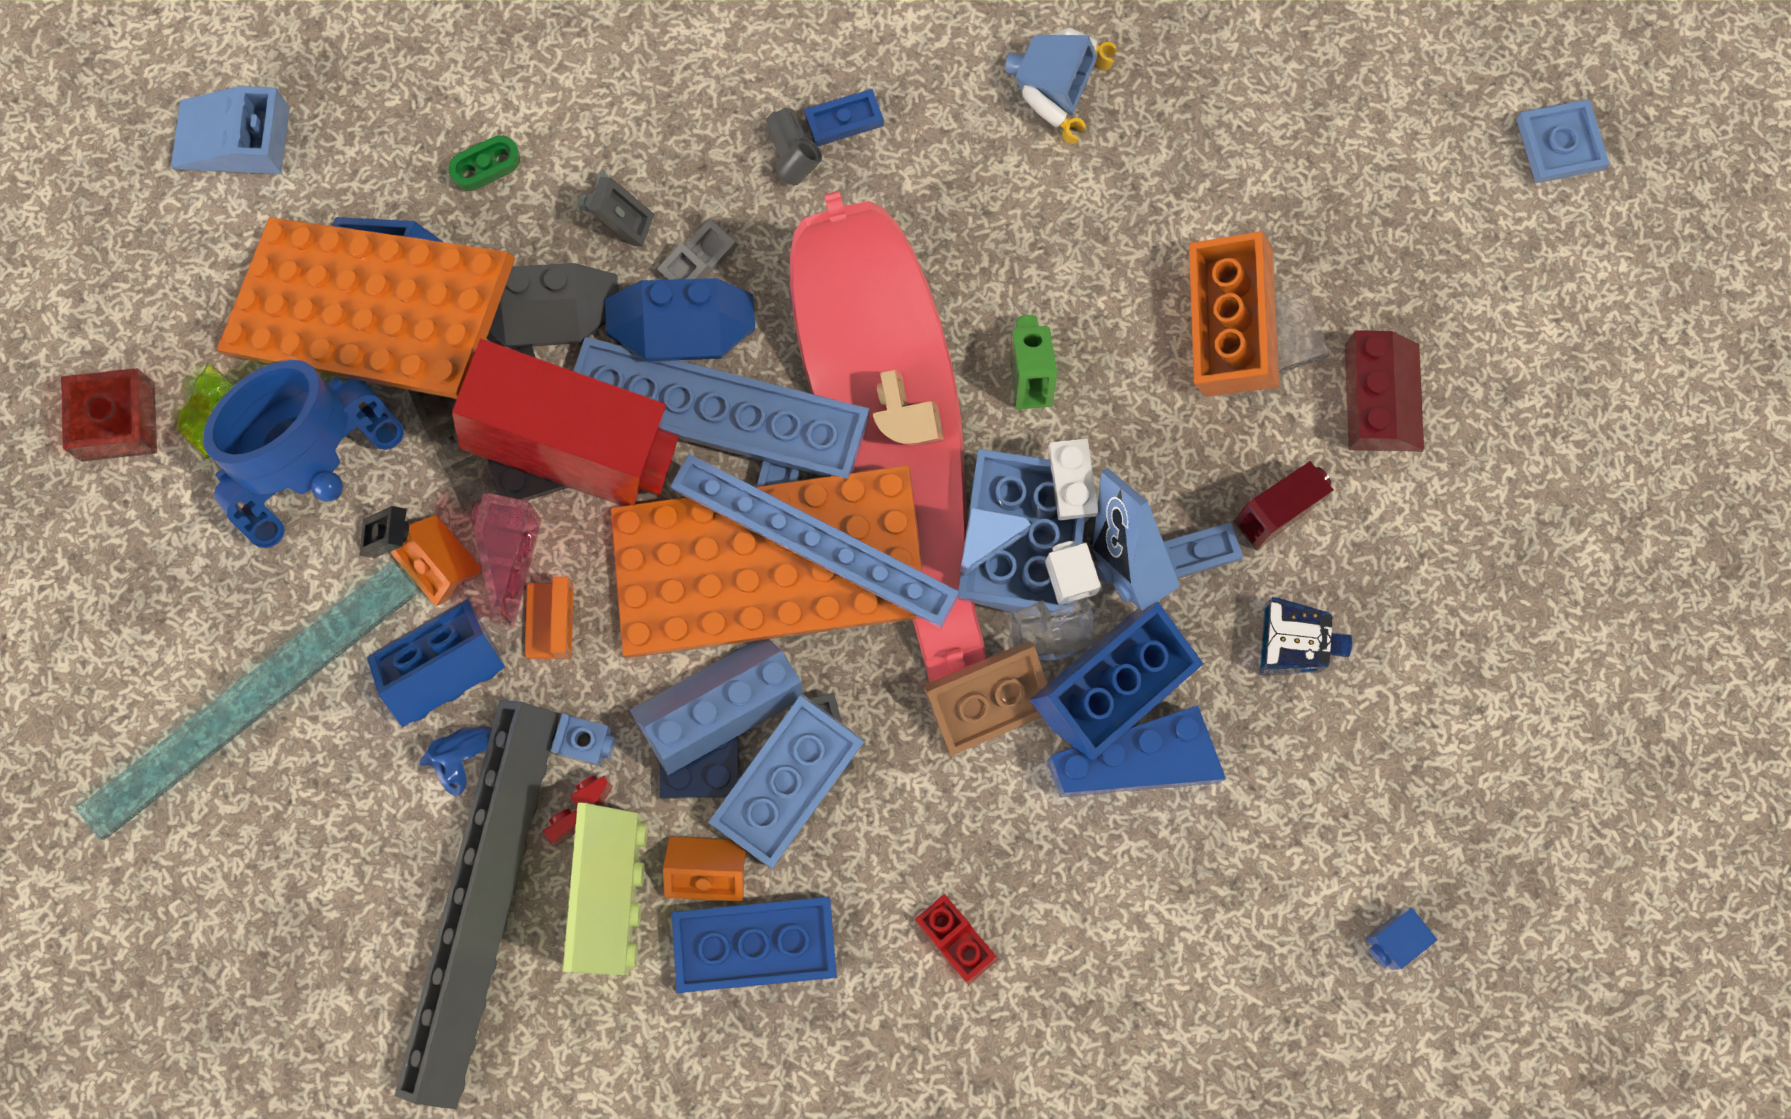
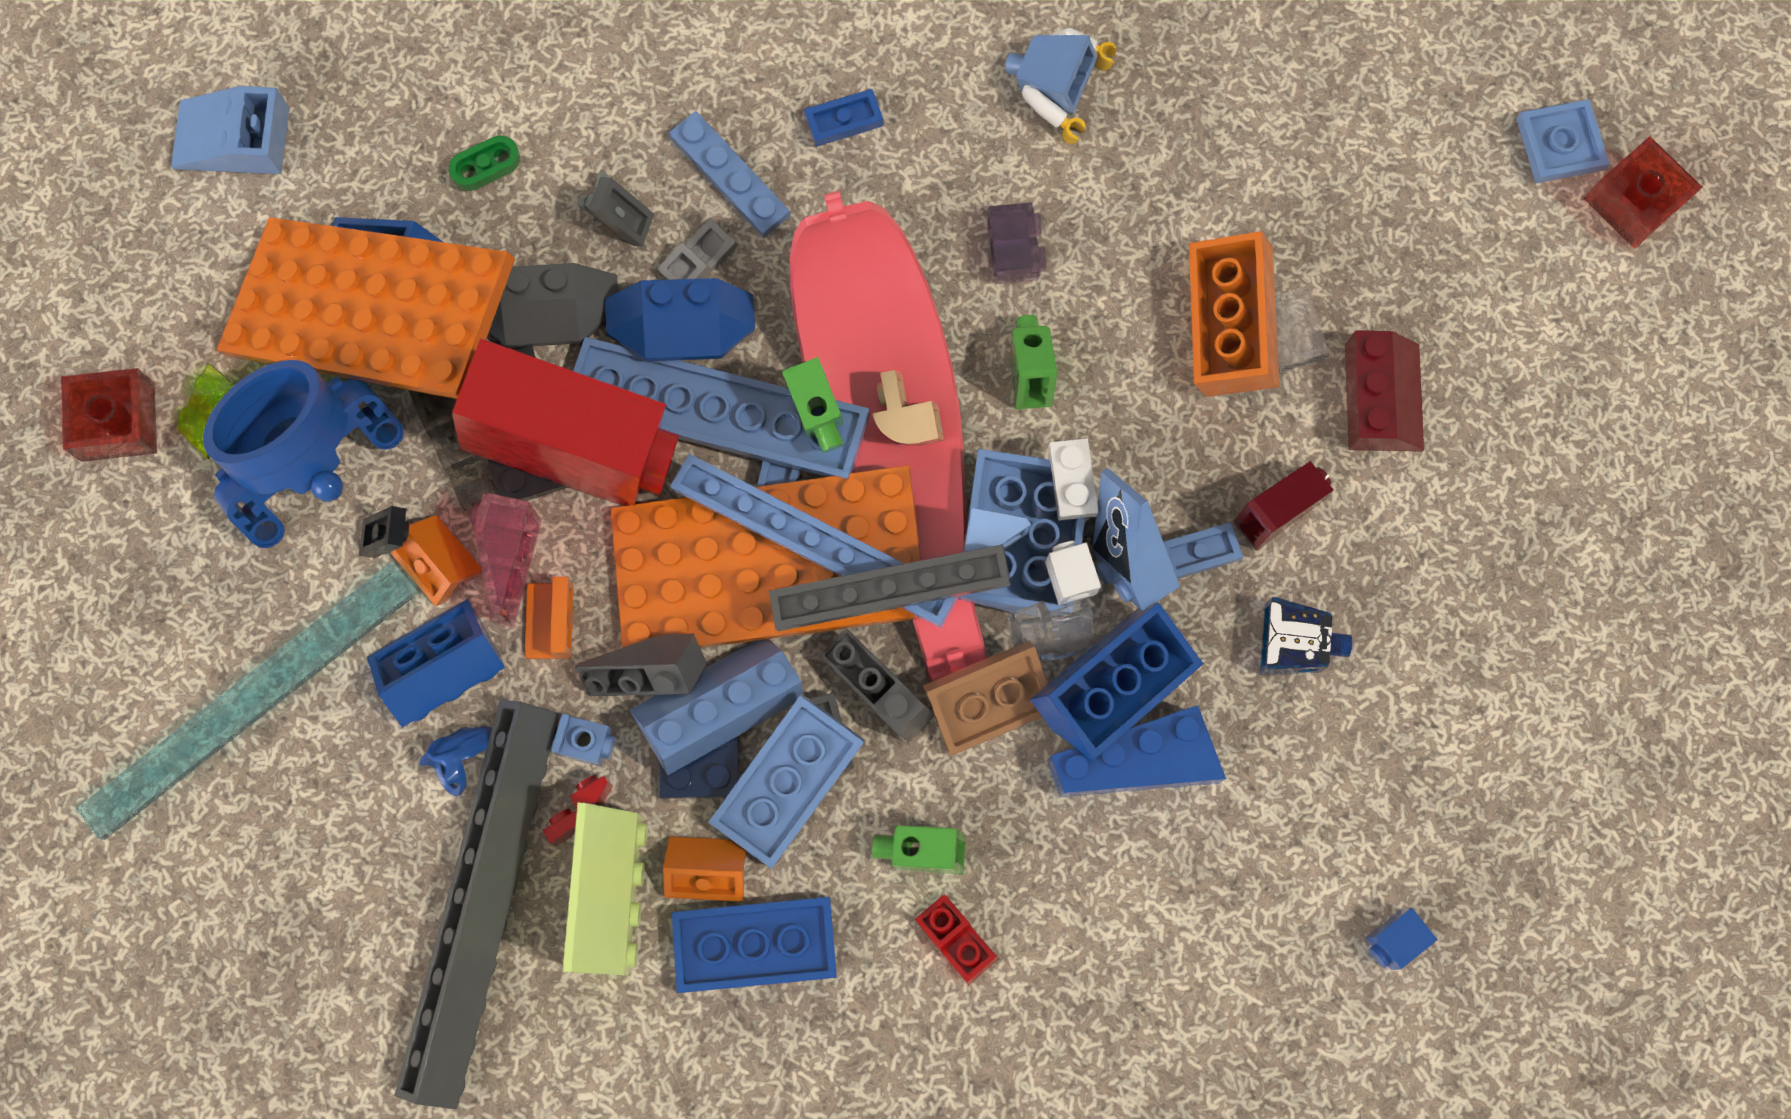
dark grey piece [766,108,822,185] -> none
none -> dark grey slope [575,633,707,696]
none -> medium blue plate [669,111,791,238]
none -> dark grey plate [769,544,1011,631]
none -> bright green torso [782,357,844,453]
none -> dark grey slope [820,628,934,743]
none -> bright green torso [872,826,966,875]
none -> clear purple brick [986,202,1046,284]
none -> clear red brick [1583,136,1703,249]

